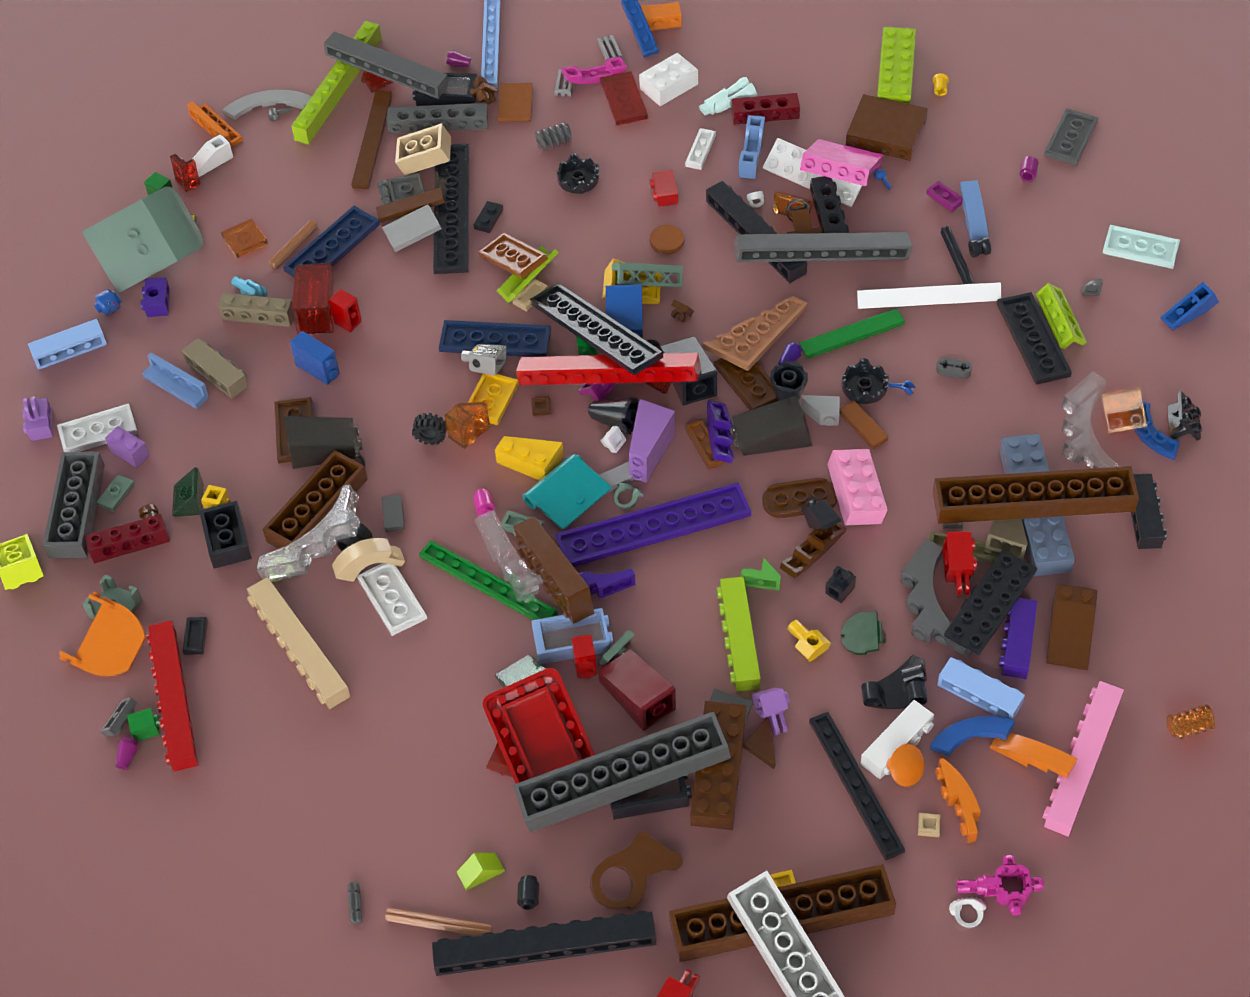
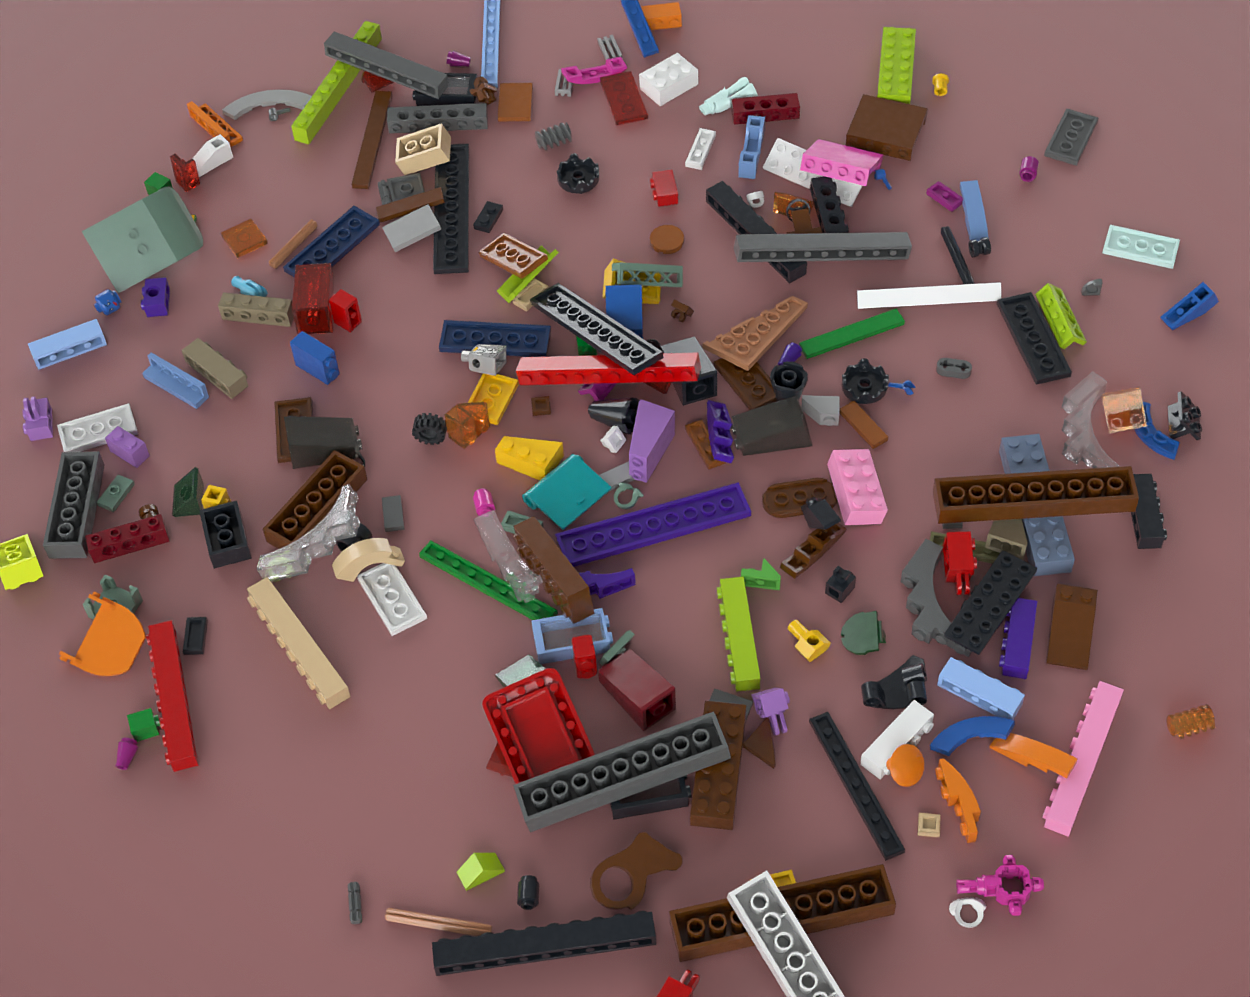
dark grey plate [100,698,137,737] -> none

